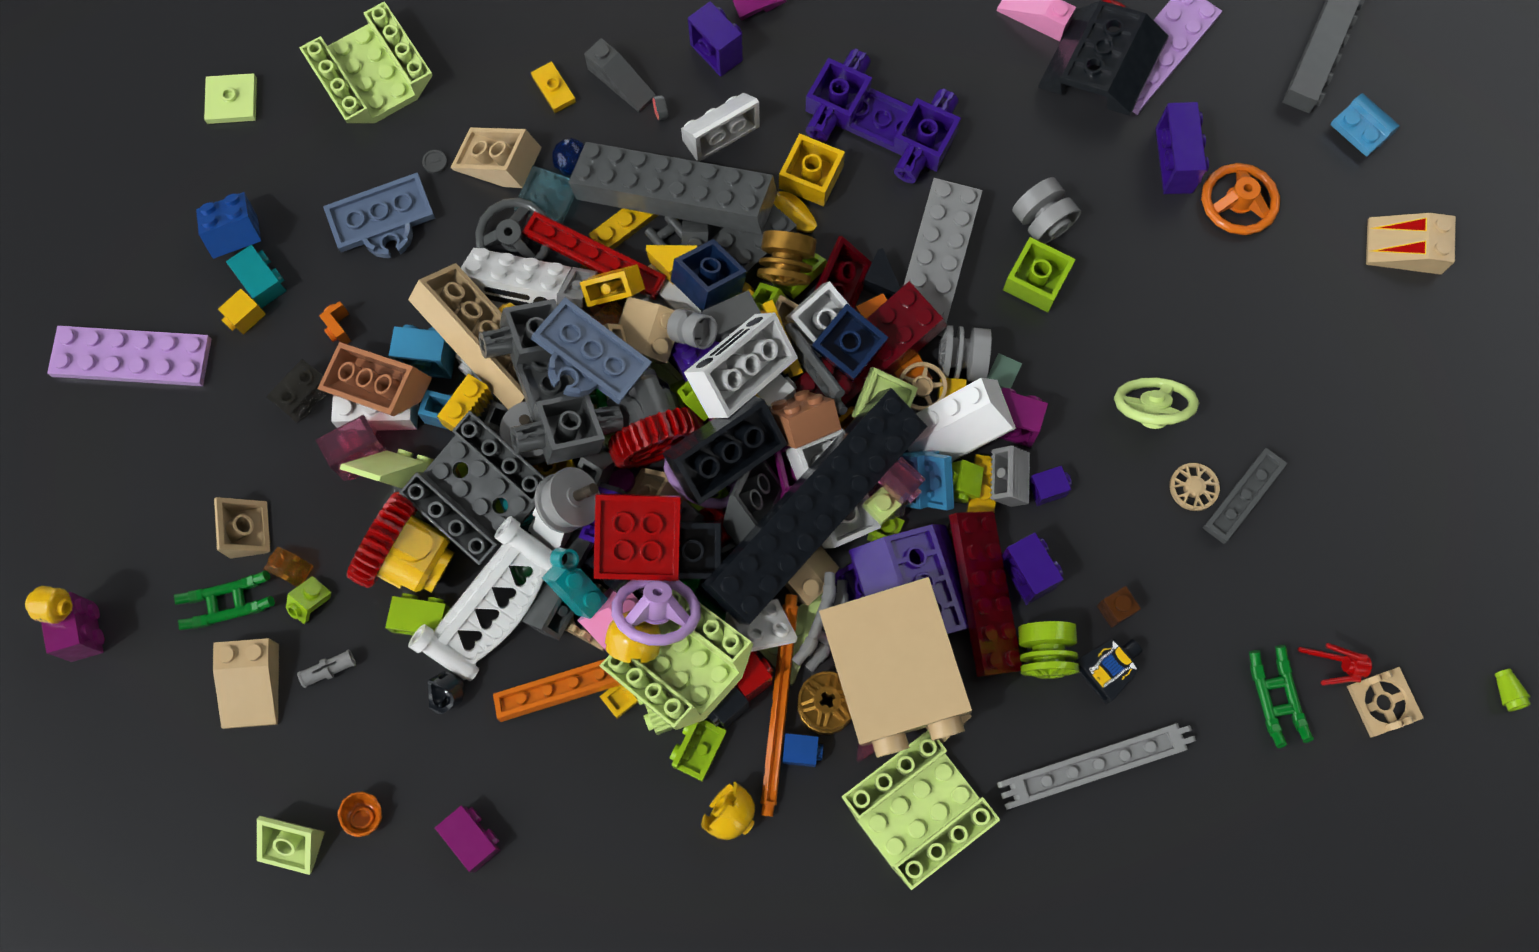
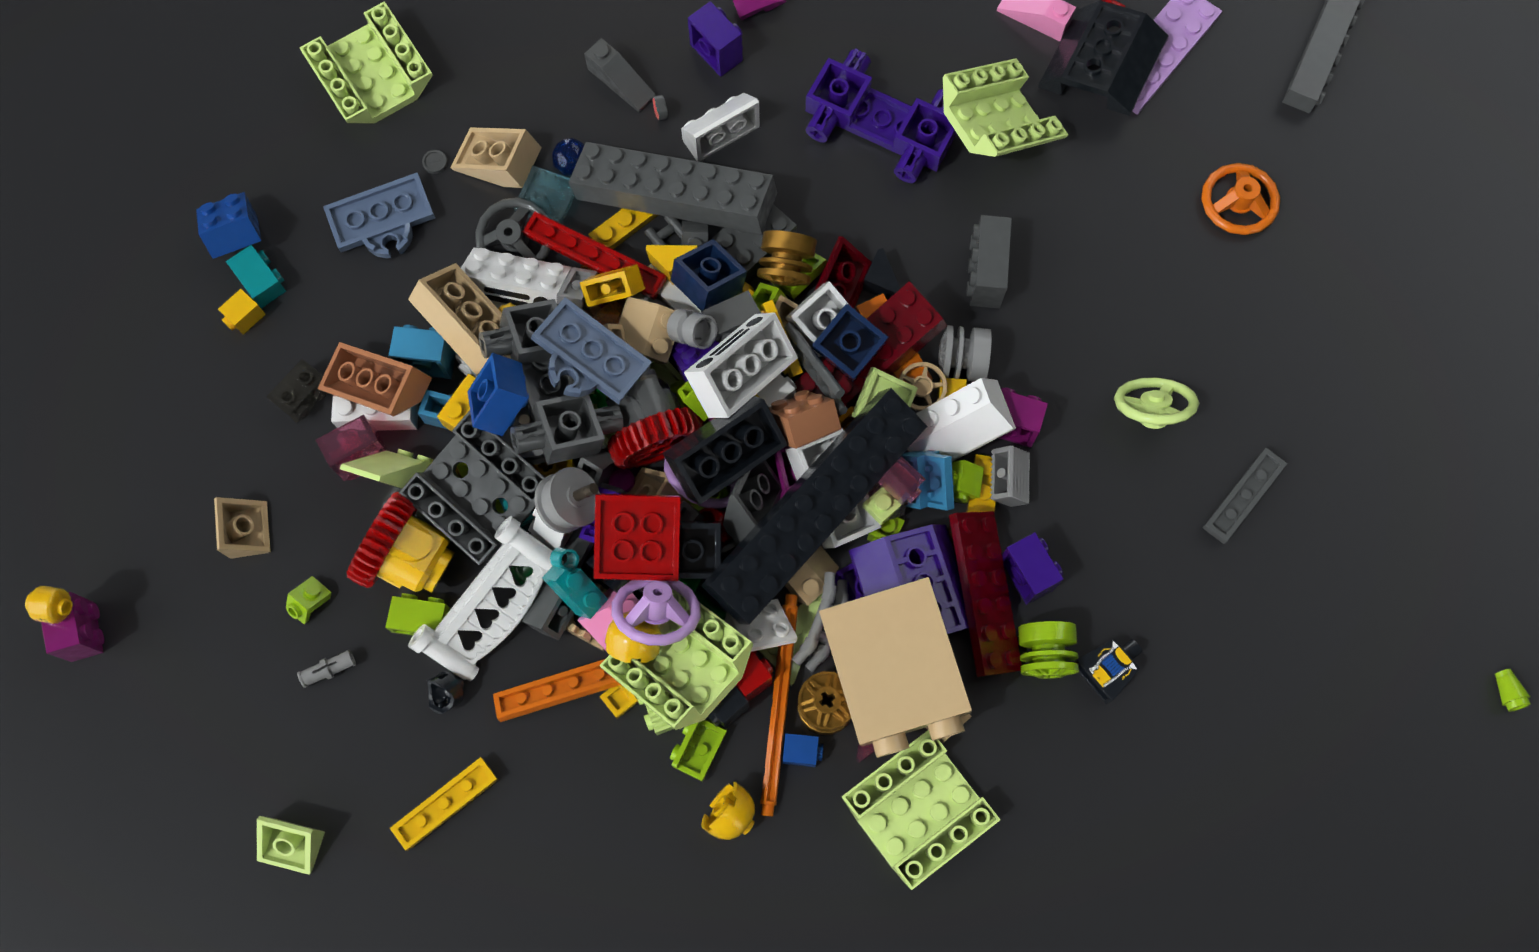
lavender plate [47,326,212,386] -> none
green piece [174,570,275,631] -> none
yellowish green plate [204,73,257,124] -> none
tan slope [213,638,279,729] -> none
clear orange bracket [264,546,313,587] -> none
orange bracket [319,301,351,344] -> none
orange hair [338,791,382,837] -> none
magenta brick [435,805,501,873] -> none
yellow plate [531,61,576,113] -> none
yellow arm [774,191,817,233] -> none
yellow brick [779,133,845,207] -> none
light grey brick [903,178,982,336] -> none
sand green brick [987,353,1022,389] -> none
light grey hinge [997,723,1196,810] -> none
lime brick [1003,237,1076,312] -> none
light grey wheel [1012,177,1081,244] -> none
dark purple brick [1029,465,1072,506] -> none
reddish brown brick [1097,586,1141,628] -> none
dark purple brick [1156,102,1209,194] -> none
tan wheel [1170,463,1220,511] -> none
green piece [1249,645,1314,748] -> none
red plant [1297,643,1372,685] -> none
dark azure brick [1330,93,1400,157] -> none
tan piece [1347,667,1423,738] -> none
tan slope [1366,213,1456,275] -> none
none -> yellow plate [390,757,499,851]
none -> blue brick [467,353,529,436]
none -> yellowish green slope [943,58,1068,157]
none -> dark grey brick [966,215,1012,309]

